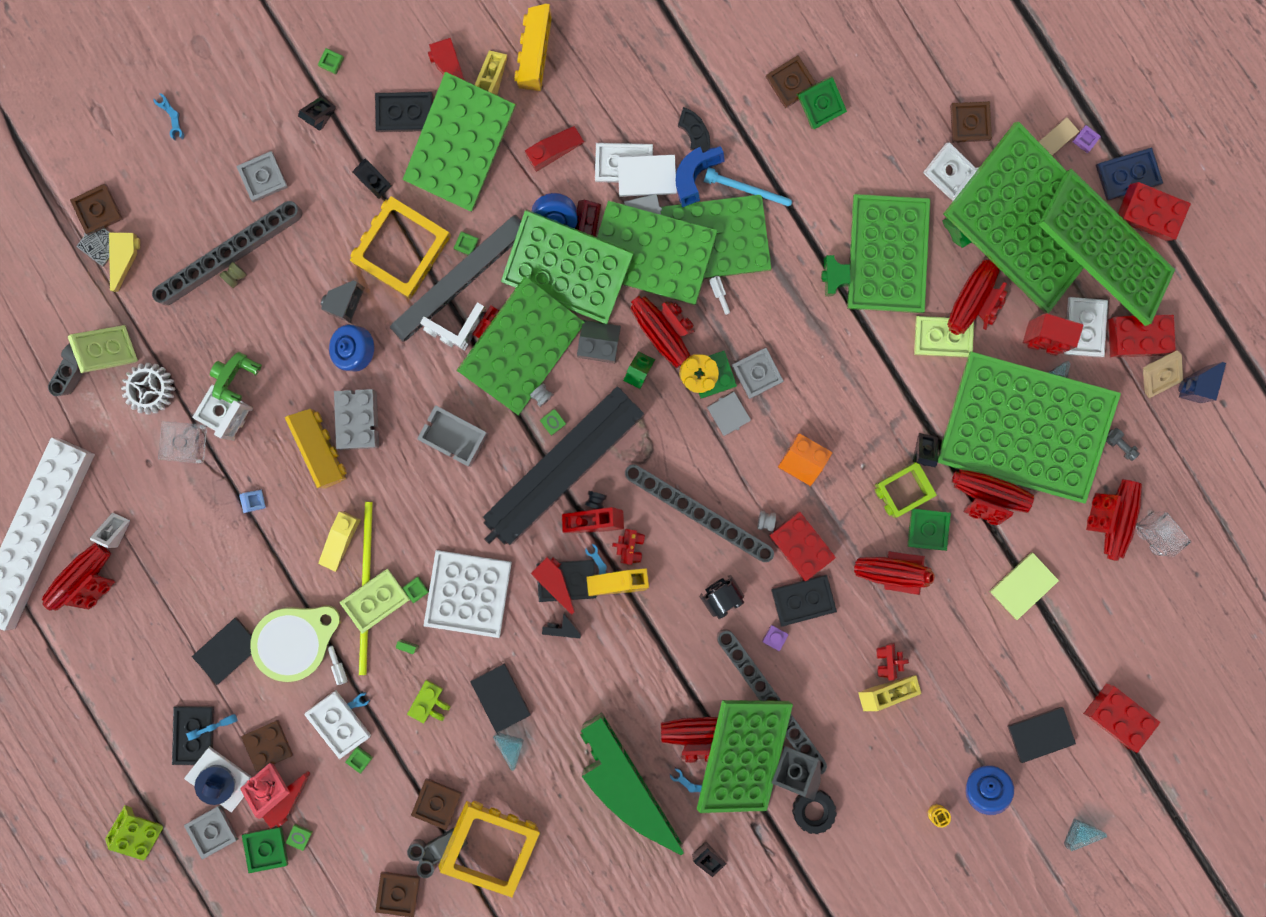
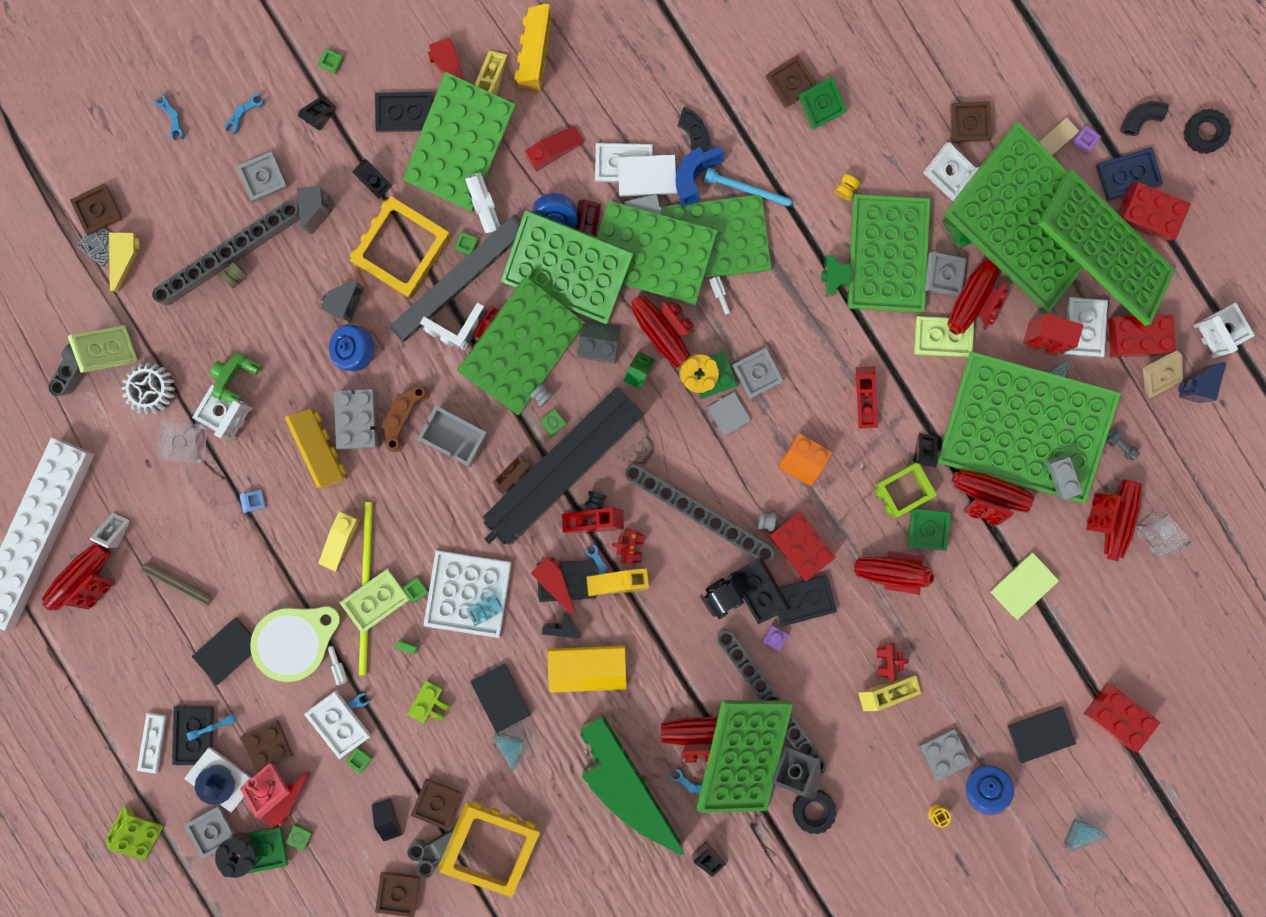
none -> white tile [137,712,168,774]
none -> dark tan axle [141,563,212,606]
none -> black brick [215,832,261,878]
none -> dark azure piece [224,94,265,135]
none -> dark grey slope [297,186,332,234]
none -> black slope [372,798,403,842]
none -> dark orange plate [381,386,429,452]
none -> white piece [465,173,500,233]
none -> clear light blue slope [466,594,504,626]
none -> reddish brown plate [493,455,529,494]
none -> yellow slope [548,646,627,693]
none -> black tile [730,558,791,624]
none -> yellow wheel [834,174,860,201]
none -> red slope [856,366,878,429]
none -> light grey plate [919,728,971,781]
none -> light grey plate [924,252,966,297]
none -> light grey brick [1045,454,1083,500]
none -> black cylinder [1120,101,1169,136]
none -> black tyre [1183,109,1231,154]
none -> white bracket [1193,303,1255,358]

